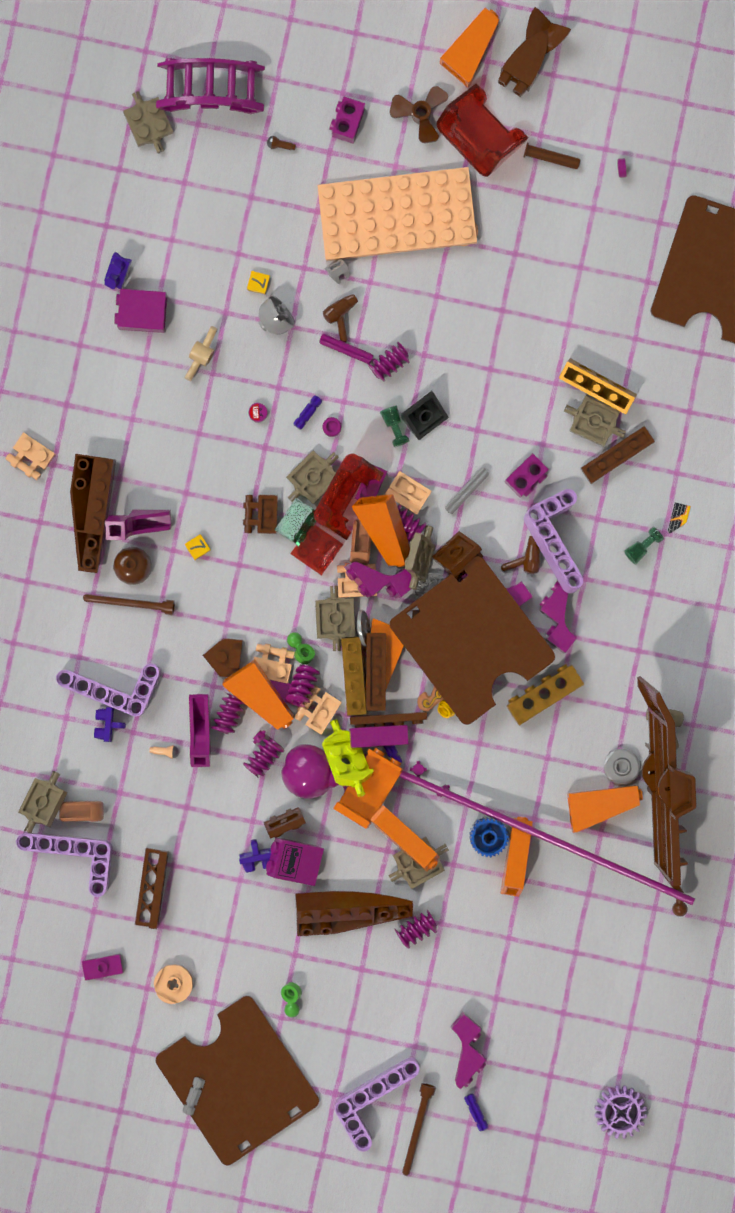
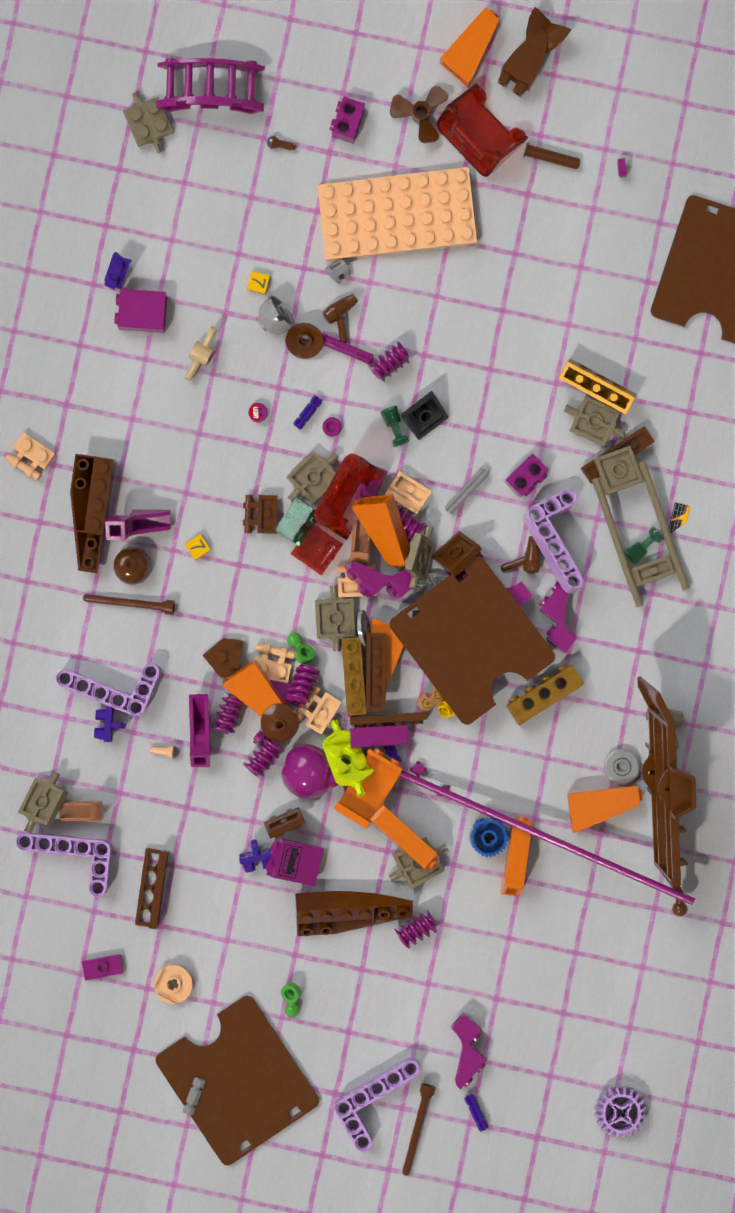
none -> reddish brown dish [261,704,299,742]
none -> reddish brown dish [285,323,324,359]
none -> dark tan plate [592,446,690,607]

